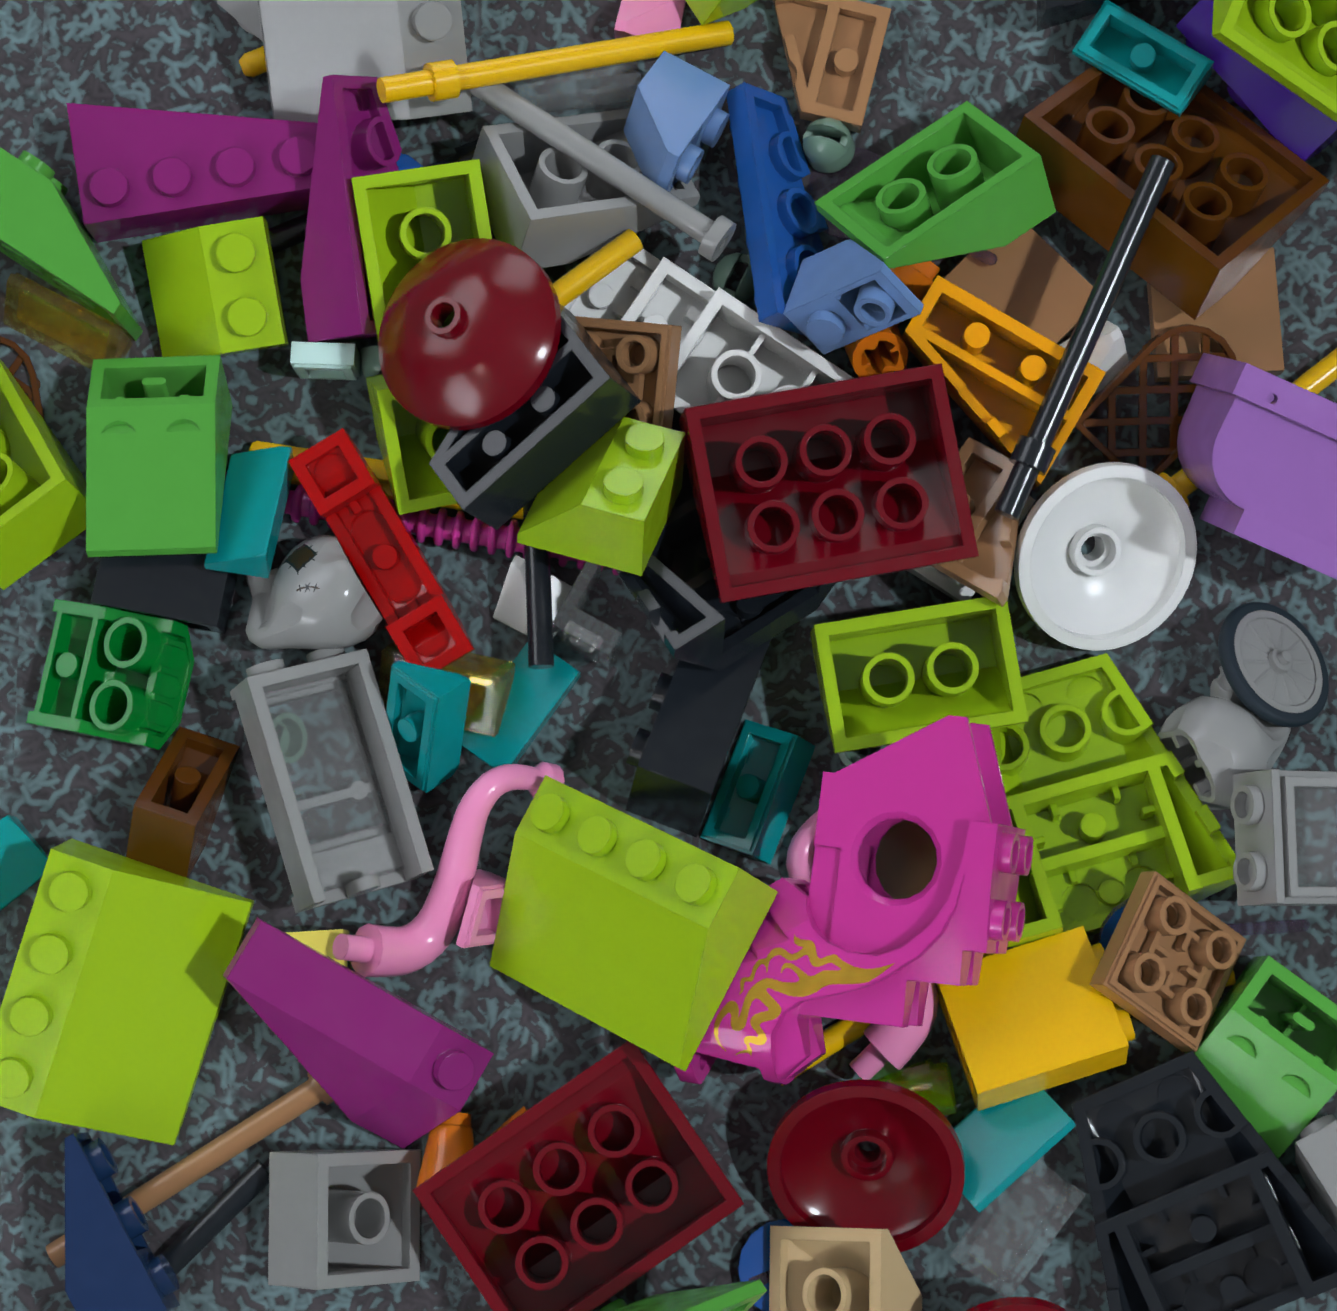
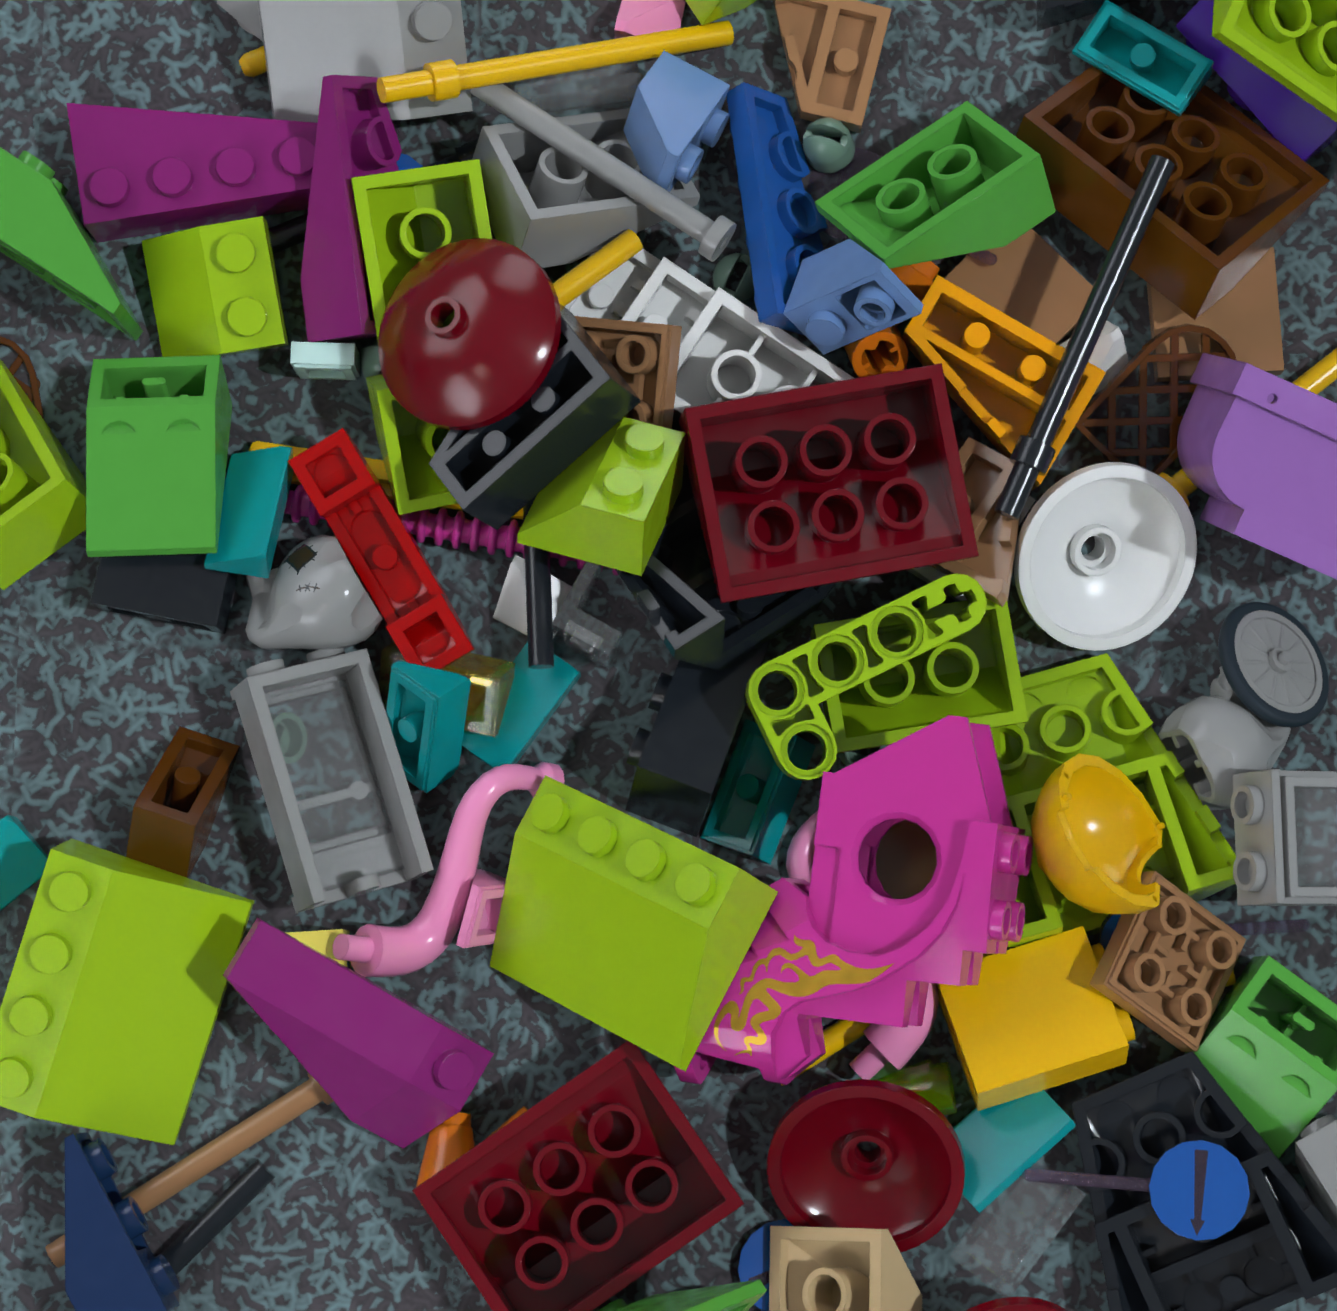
clear yellow slope [3,272,133,370] -> none
green slope [26,599,195,750] -> none
light grey slope [268,1149,421,1290] -> none
none -> lime beam [745,573,987,781]
none -> blue piece [1023,1140,1250,1241]
none -> yellow cylinder [1030,753,1165,914]

